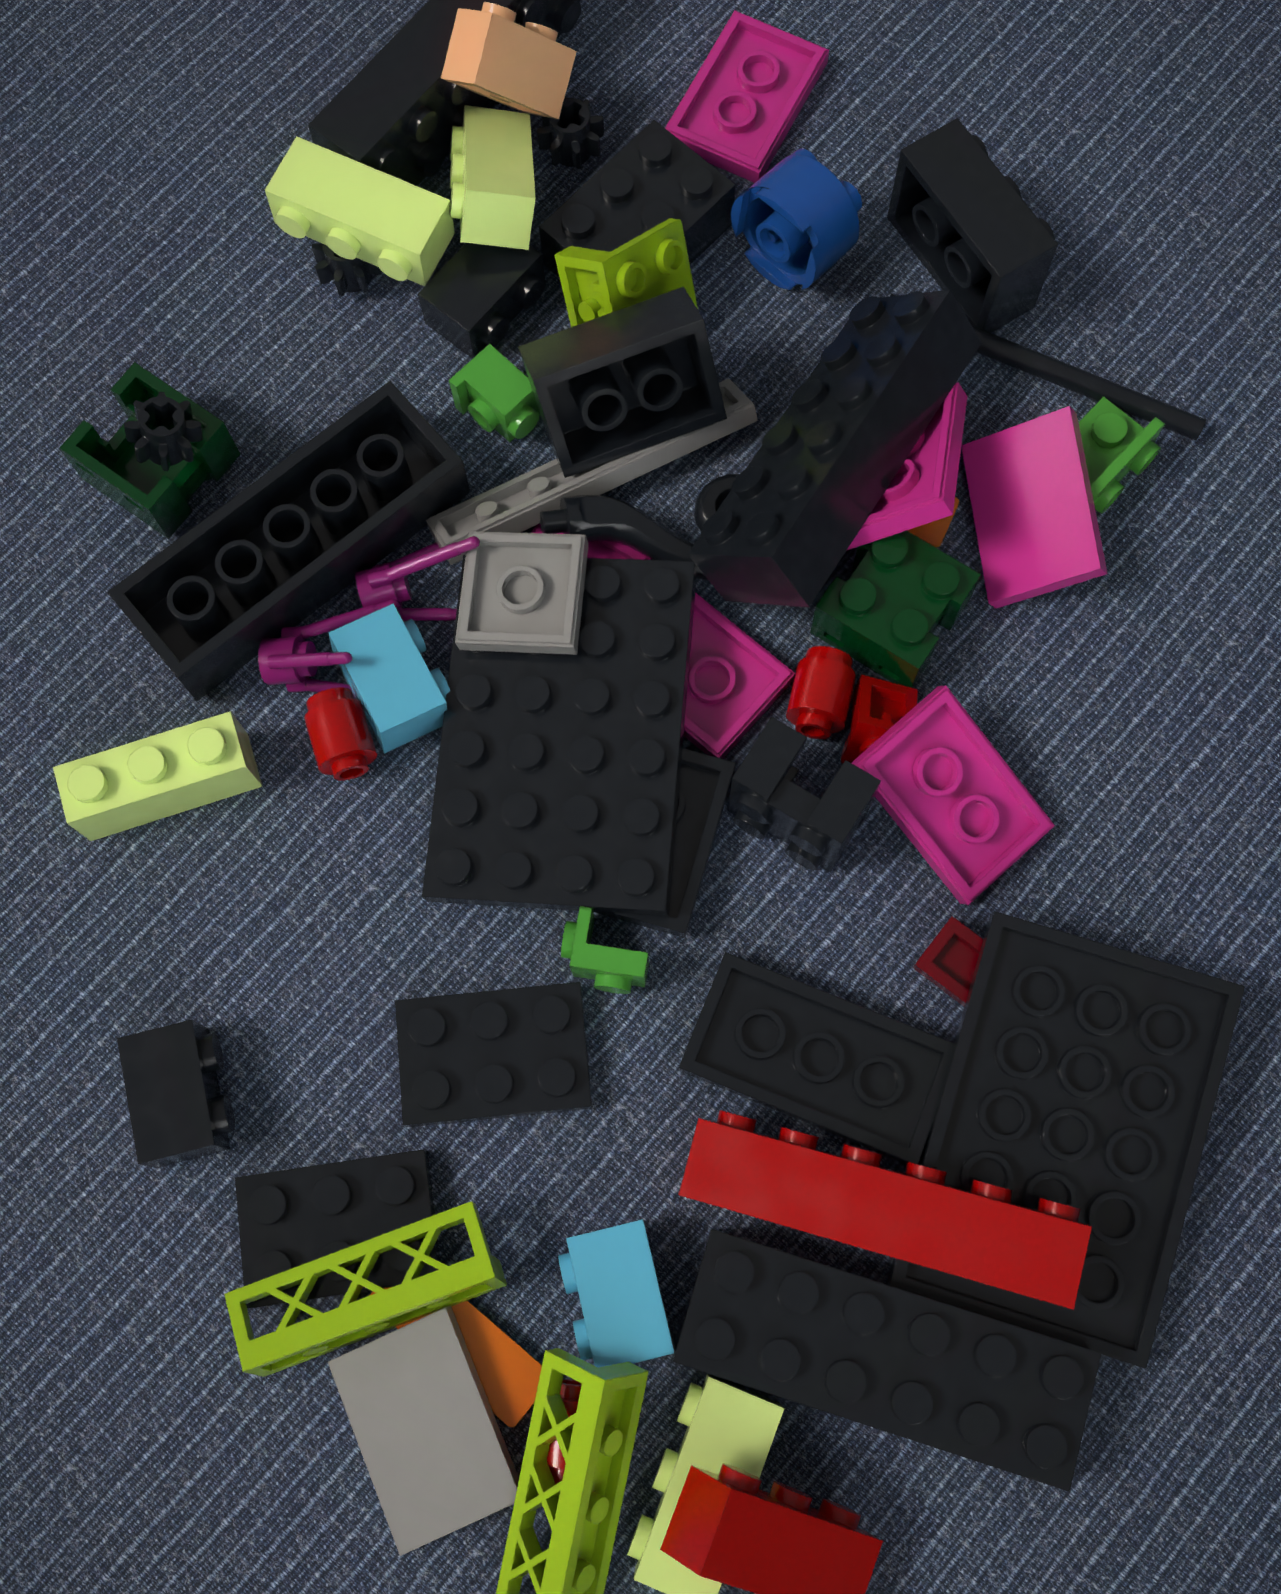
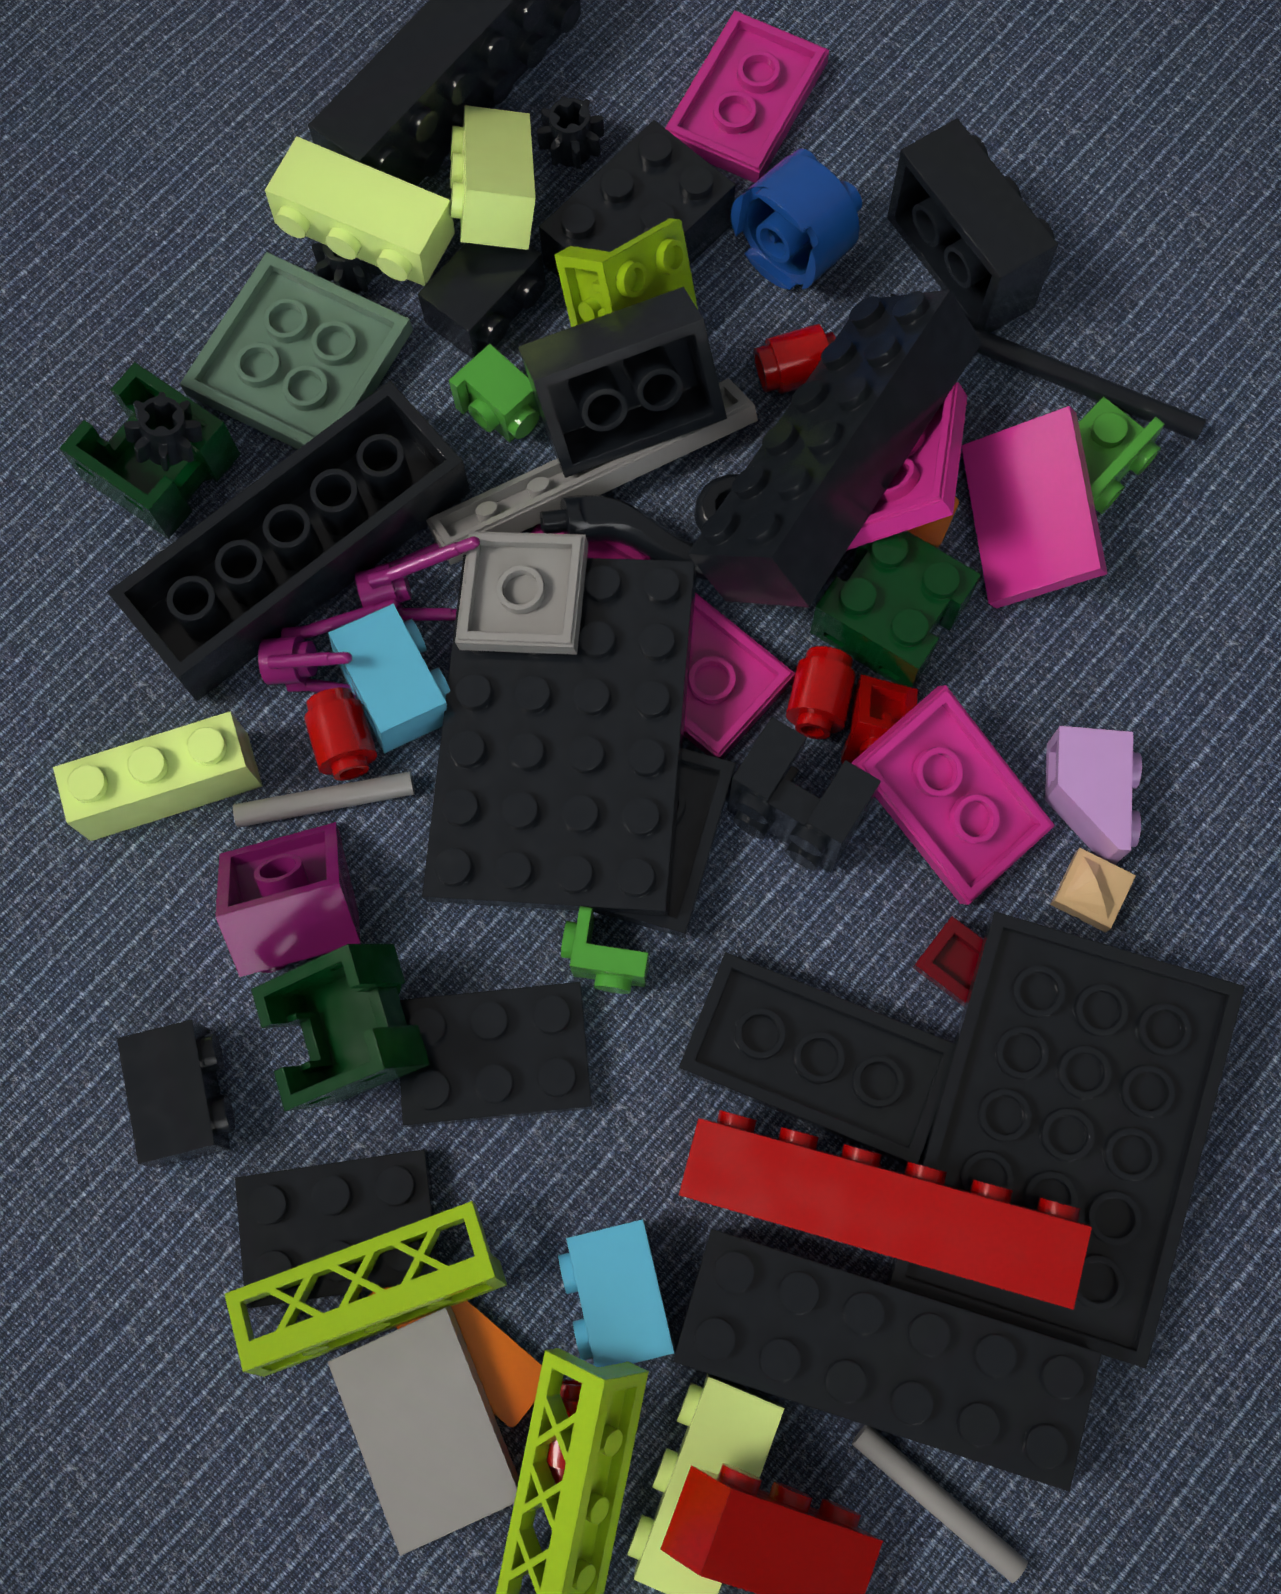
light nougat brick [441,2,577,119] -> none
none -> sand green plate [180,252,413,449]
none -> magenta slope [215,822,361,977]
none -> light grey bar [233,771,415,828]
none -> dark green piece [251,944,430,1111]
none -> red brick [753,324,836,394]
none -> light grey bar [852,1425,1028,1583]
none -> lavender slope [1045,726,1142,865]
none -> tan tile [1050,848,1136,933]

